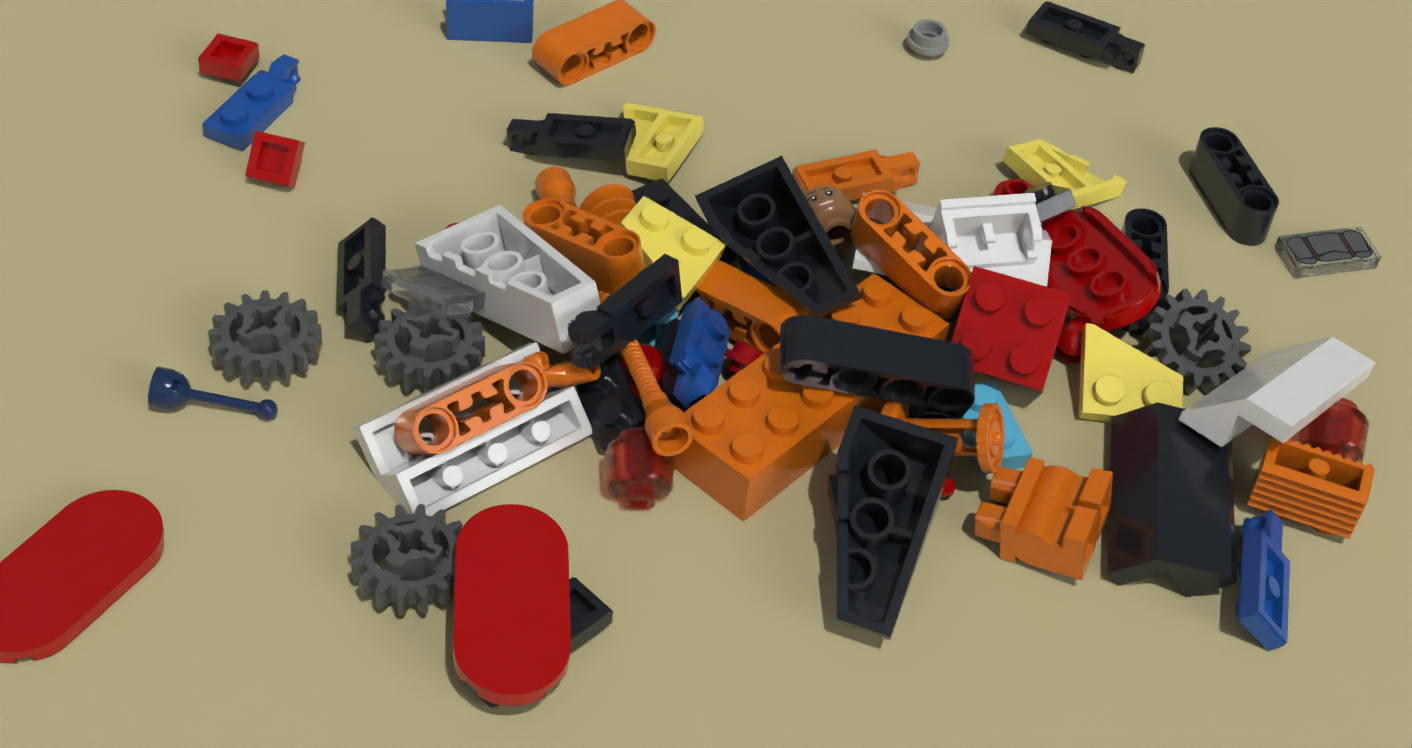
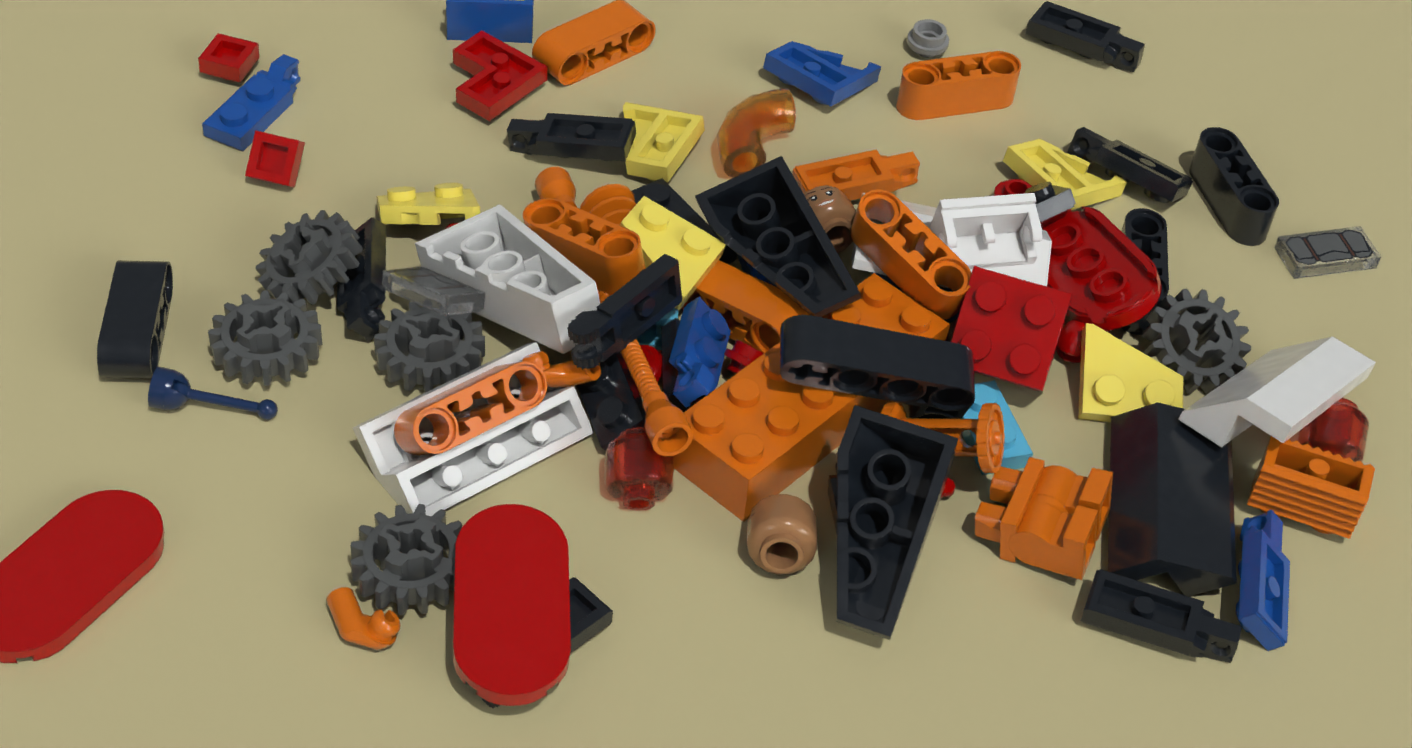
none -> black beam [97,260,173,378]
none -> dark grey gear [256,210,362,305]
none -> orange arm [326,587,401,650]
none -> light yellow wing [377,183,480,225]
none -> red plate [453,30,548,121]
none -> clear orange cylinder [717,89,796,178]
none -> medium nougat head [747,494,817,575]
none -> blue wing [763,41,881,106]
none -> orange beam [896,51,1021,120]
none -> black hinge [1067,127,1193,203]
none -> black hinge [1081,569,1242,663]

